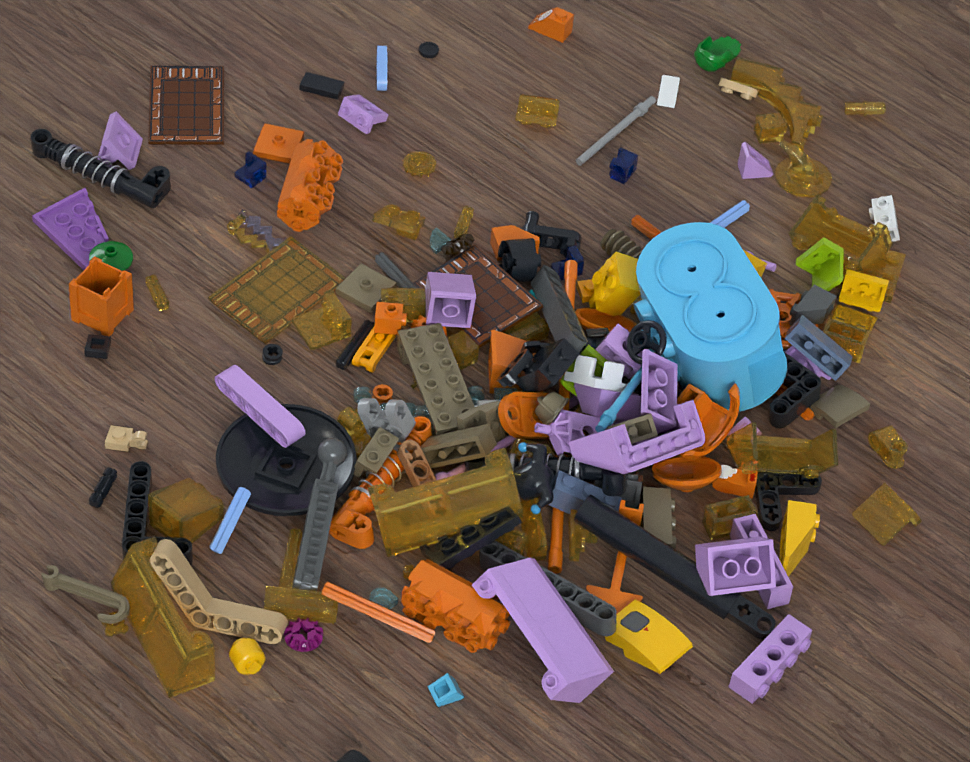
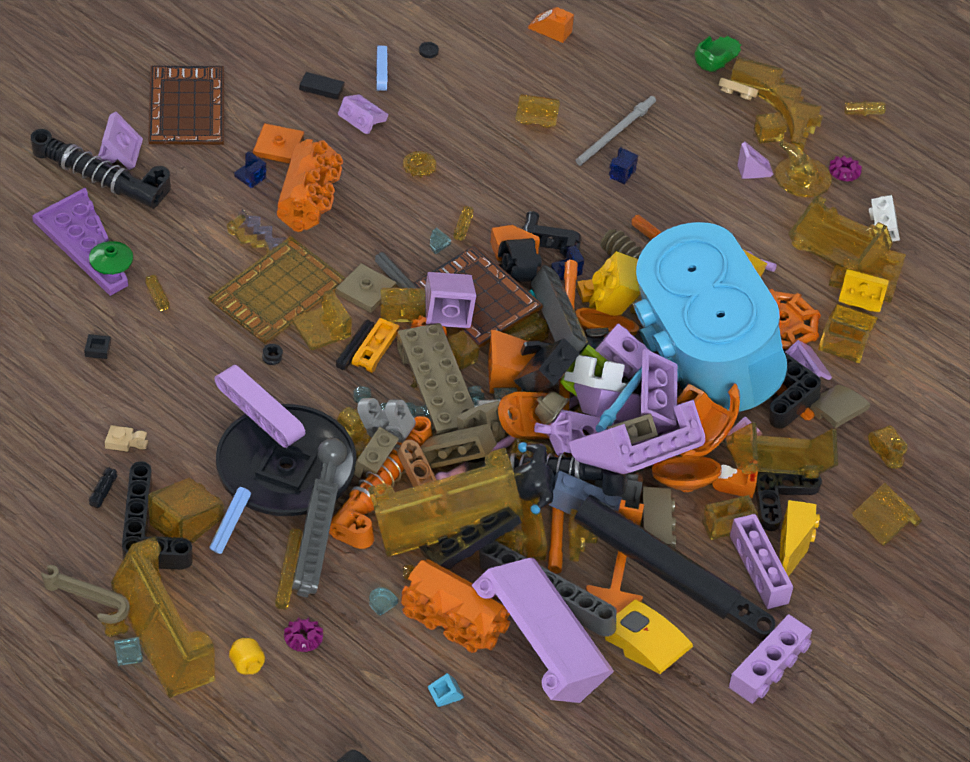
orange container [69,256,134,336] -> none
tan beam [150,539,288,644] -> none
clear yellow slope [263,586,338,623] -> none
orange axle [322,582,436,643] -> none
clear yellow plate [372,204,426,240] -> none
orange bush [372,384,393,406] -> none
orange brick [374,302,407,335] -> none
dark brown gear [441,234,475,256] -> none
black plate [497,349,534,387] -> none
black piece [626,320,667,364] -> none
white sticker [657,75,680,108] -> none
lavender slope [695,537,776,596] -> none
light blue axle [710,200,750,228] -> none
sand blue brick [785,315,853,381] -> none
dark grey slope [790,285,837,326] -> none
lime bracket [796,237,844,292] -> none
none -> clear light blue tile [114,637,143,666]
none -> magenta gear [829,155,862,181]

